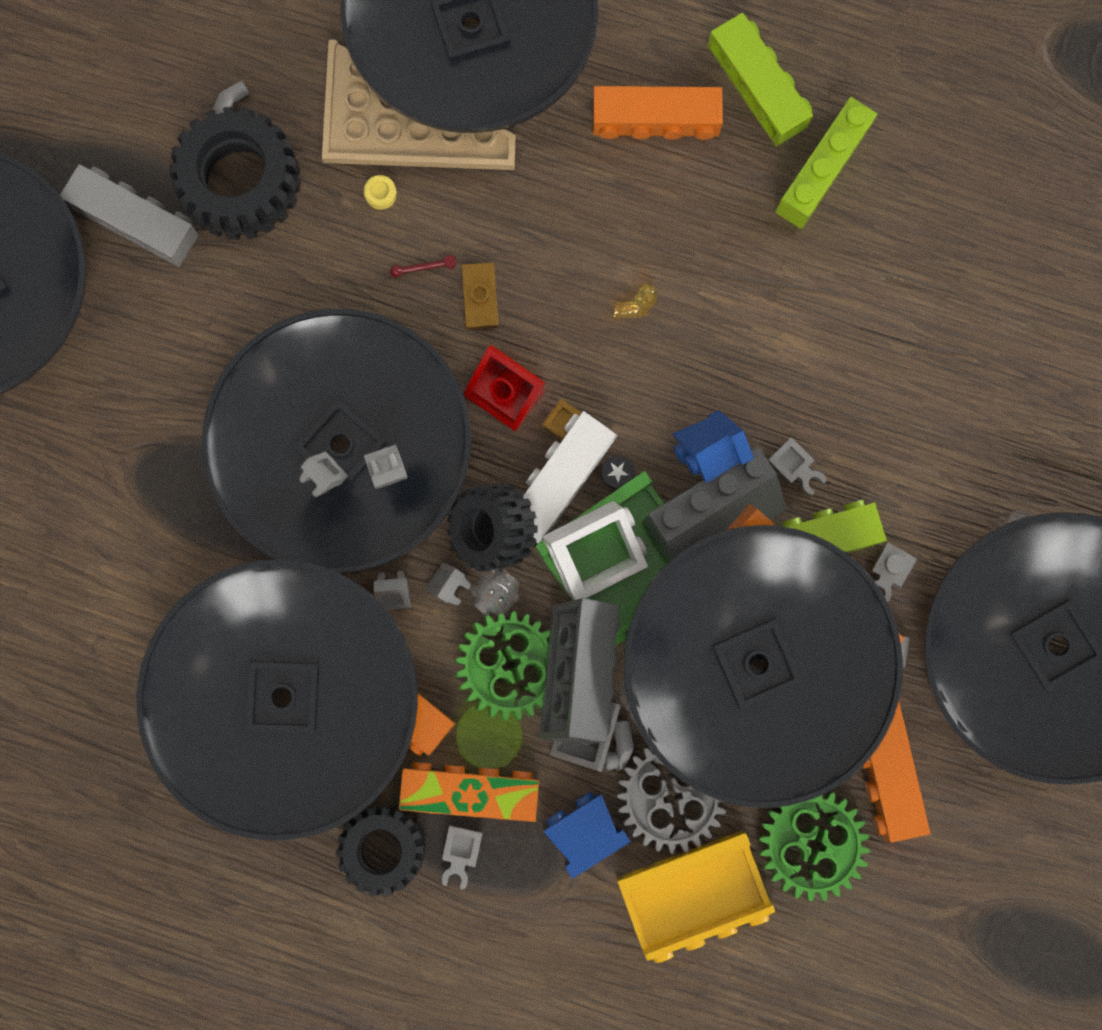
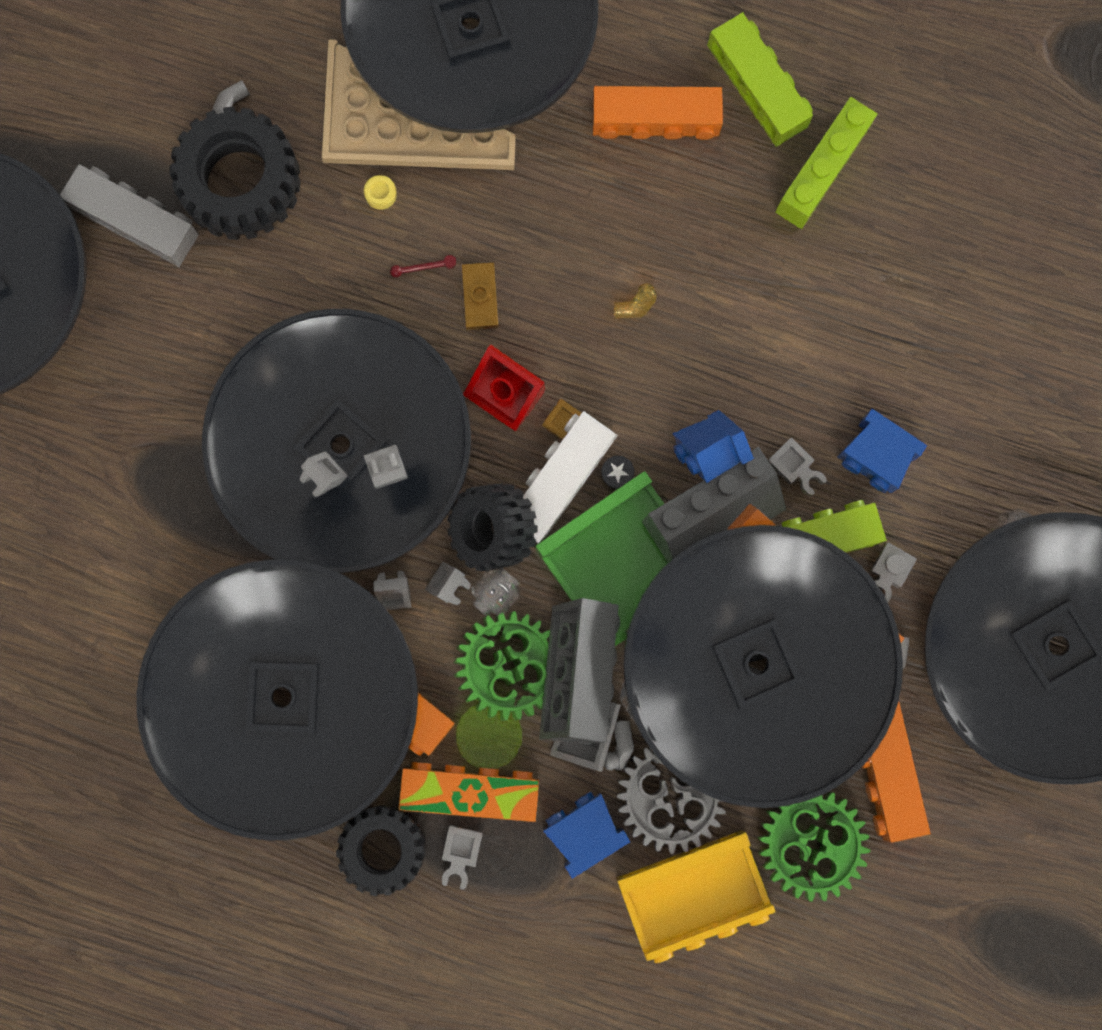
white window [542,501,648,600] -> none
none -> blue hips [837,409,927,493]

